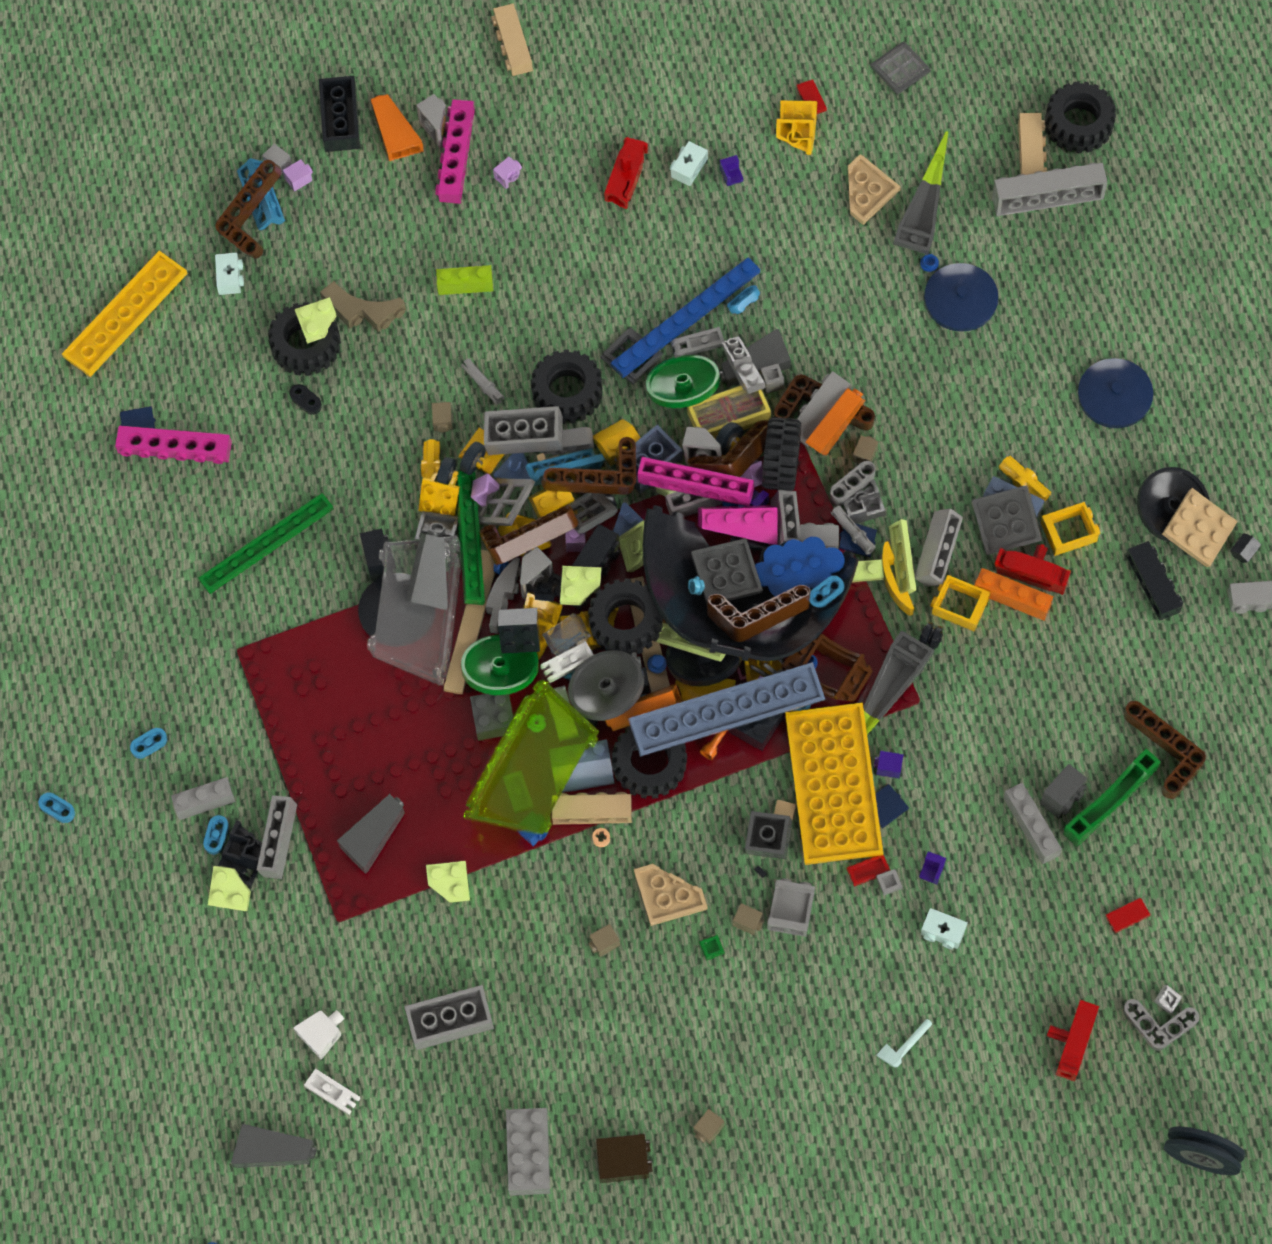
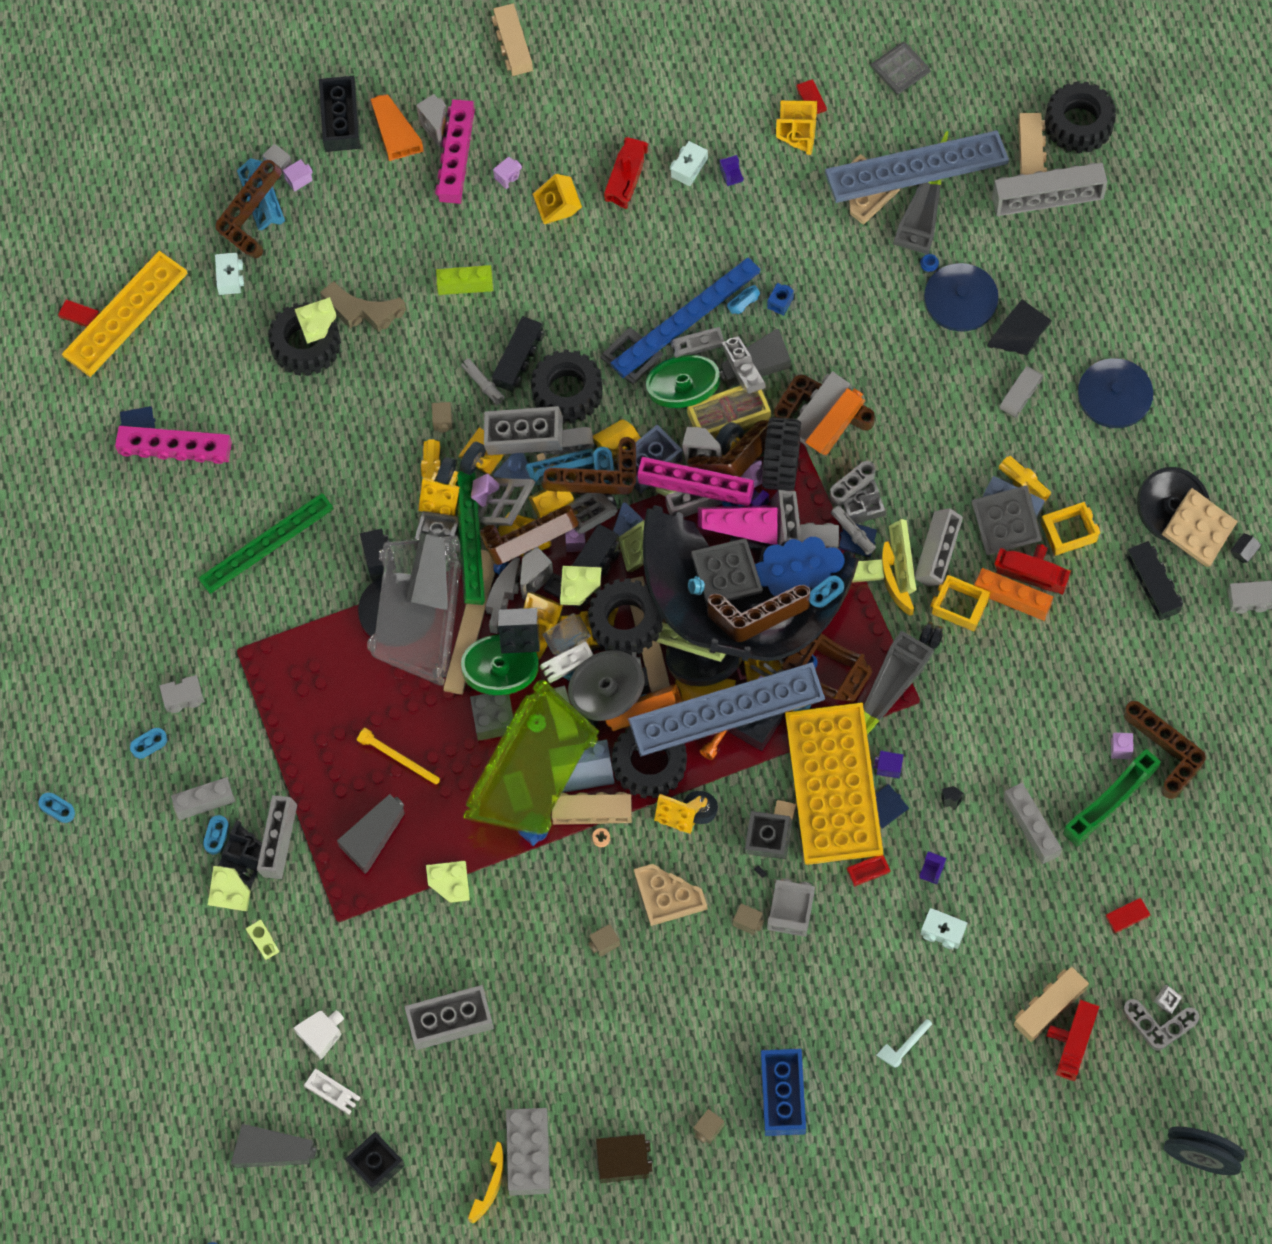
black plate [289,384,322,415] -> none
black plate [535,582,557,602] -> none
blue plate [647,654,667,674] -> none
green tile [699,934,725,961] -> none
light grey panel [761,363,784,394] -> none
dark tan brick [852,435,878,464] -> none
light grey plate [876,869,902,896] -> none
dark grey brick [1041,764,1087,819] -> none
none -> red tile [58,299,100,327]
none -> light grey brick [159,675,205,713]
none -> yellowish green leg [246,920,279,960]
none -> black brick [345,1131,405,1194]
none -> yellow piece [357,728,440,784]
none -> yellow slope [468,1142,504,1223]
none -> black brick [492,316,545,392]
none -> yellow slope [533,174,582,224]
none -> dark azure plate [593,447,614,484]
none -> yellow plate [654,791,718,834]
none -> blue brick [761,1049,806,1136]
none -> blue brick [767,283,794,316]
none -> sand blue plate [825,130,1009,203]
none -> black piece [941,786,964,810]
none -> black slope [987,299,1052,355]
none -> light grey beam [1000,366,1044,418]
none -> tan brick [1014,967,1089,1042]
none -> lavender brick [1111,733,1133,759]

